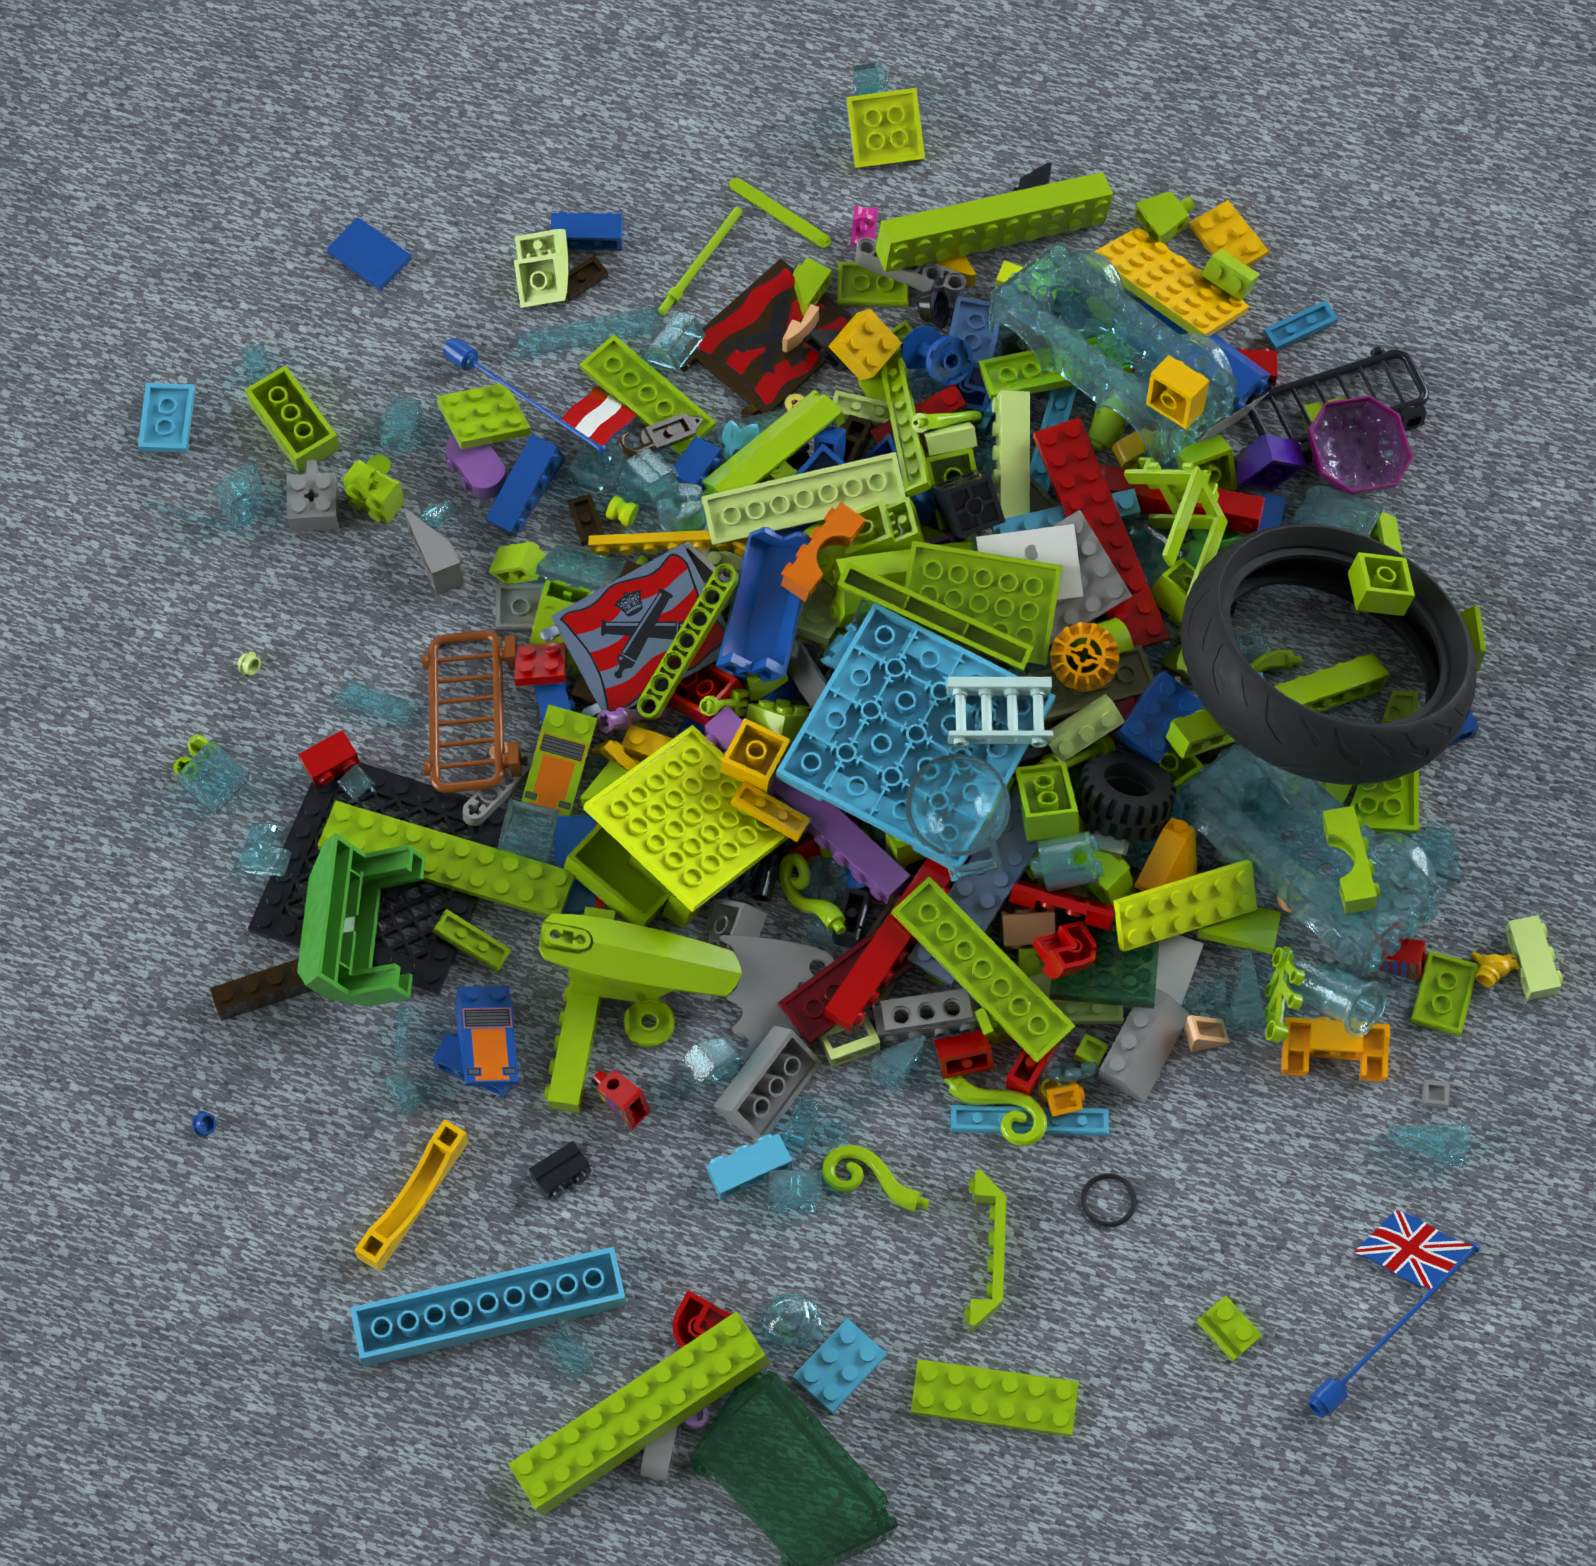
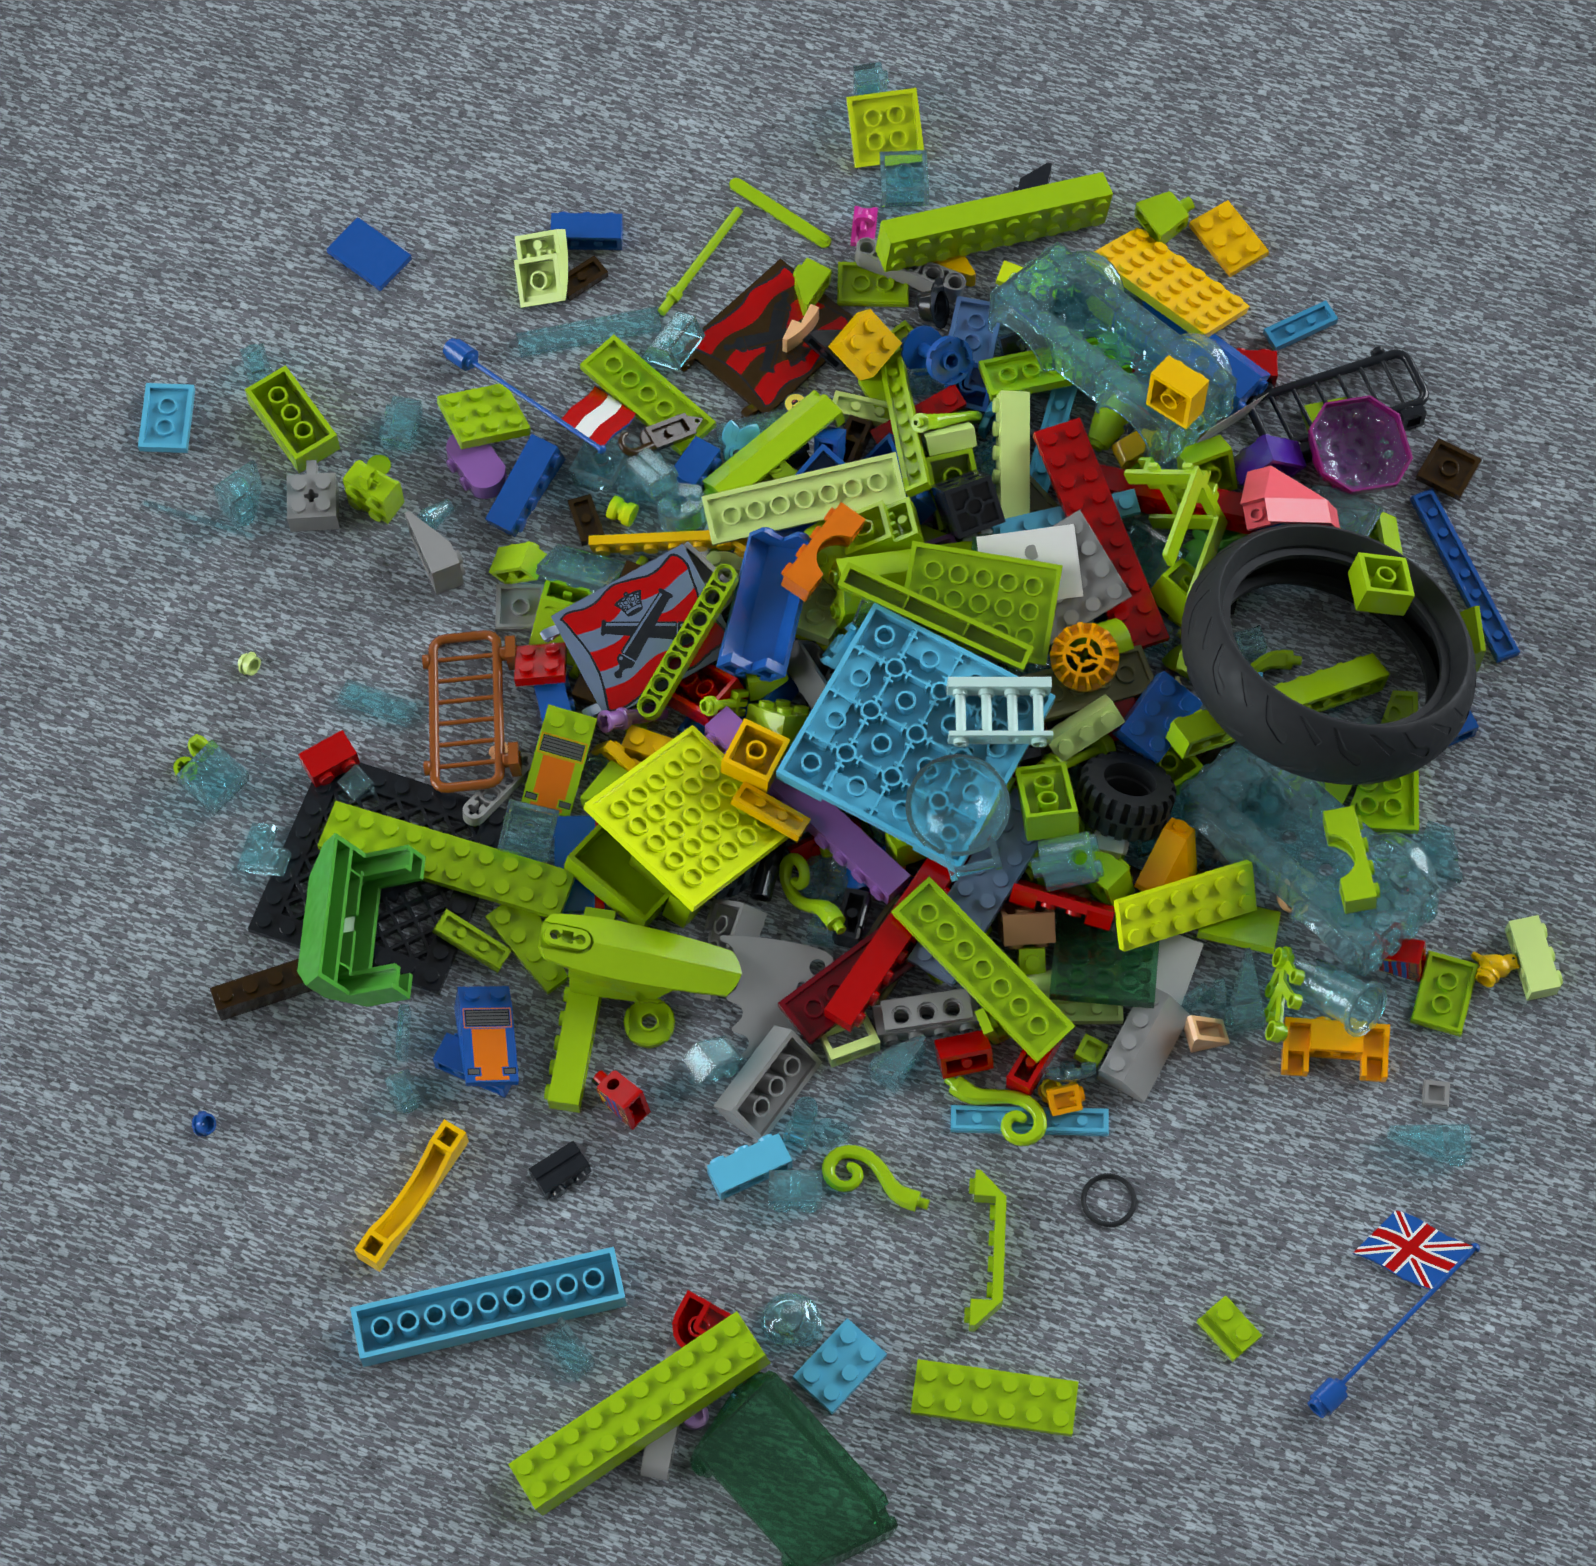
red brick [1032,921,1097,979] -> none
lime brick [1201,249,1260,300] -> none
none -> lime wing [485,904,568,995]
none -> clear light blue brick [879,150,929,207]
none -> coral panel [1240,466,1340,531]
none -> blue tile [1410,488,1520,663]
none -> dark brown plate [1415,438,1482,501]

